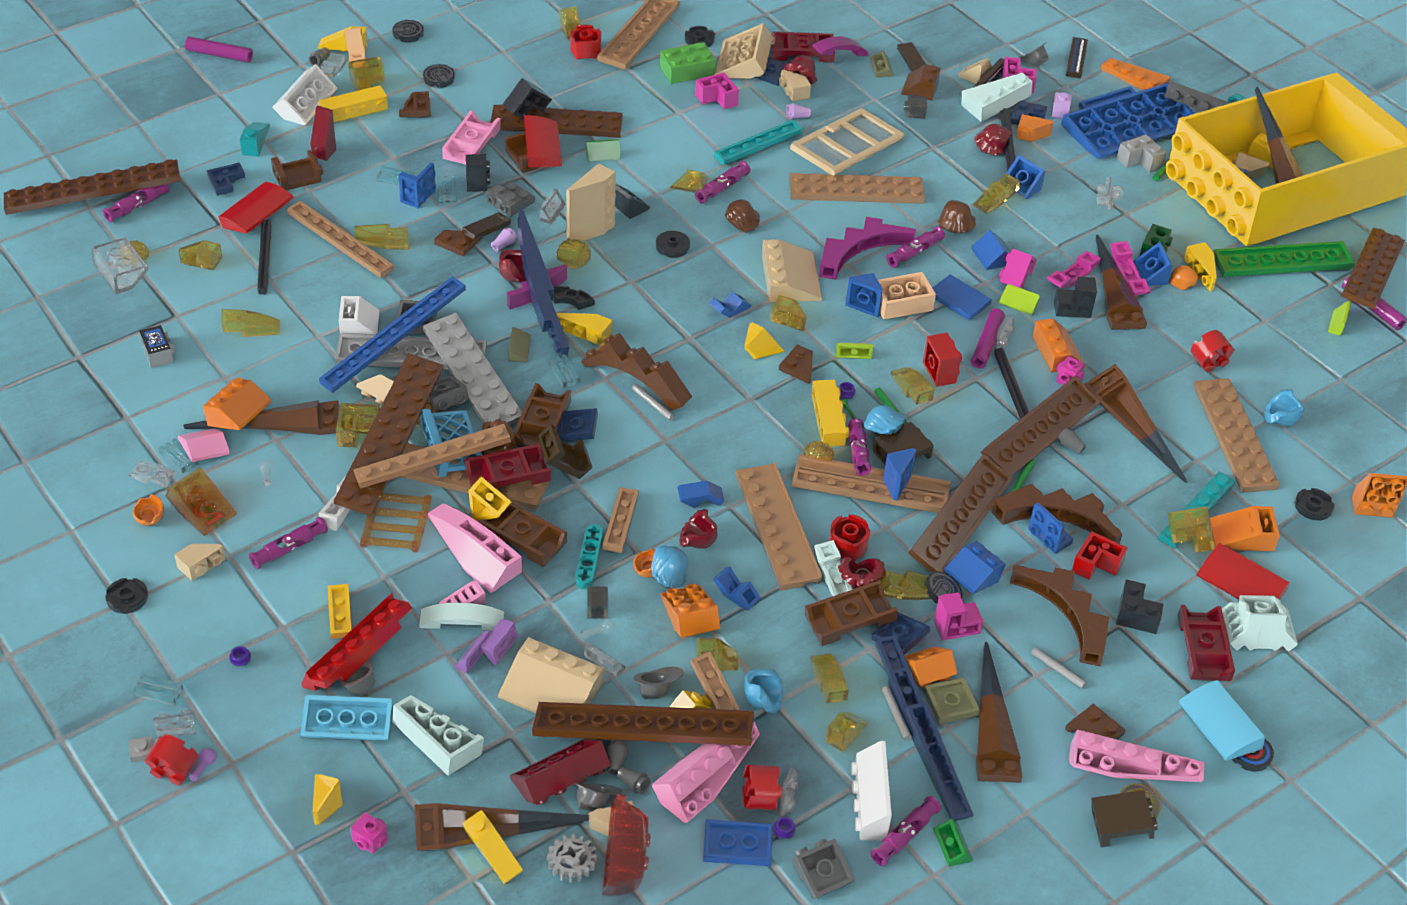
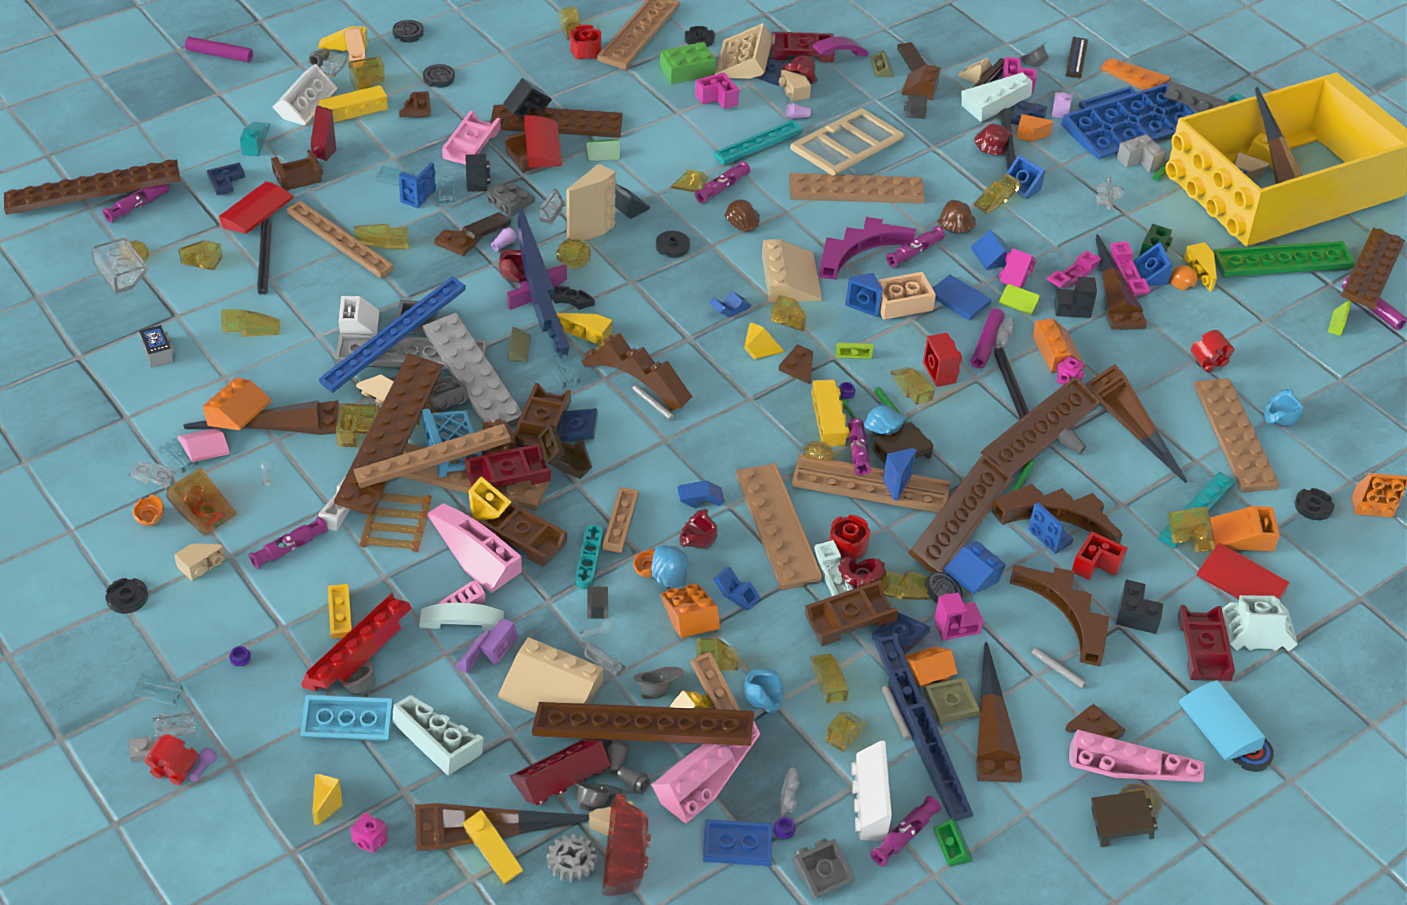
red brick [742,765,782,810] -> none

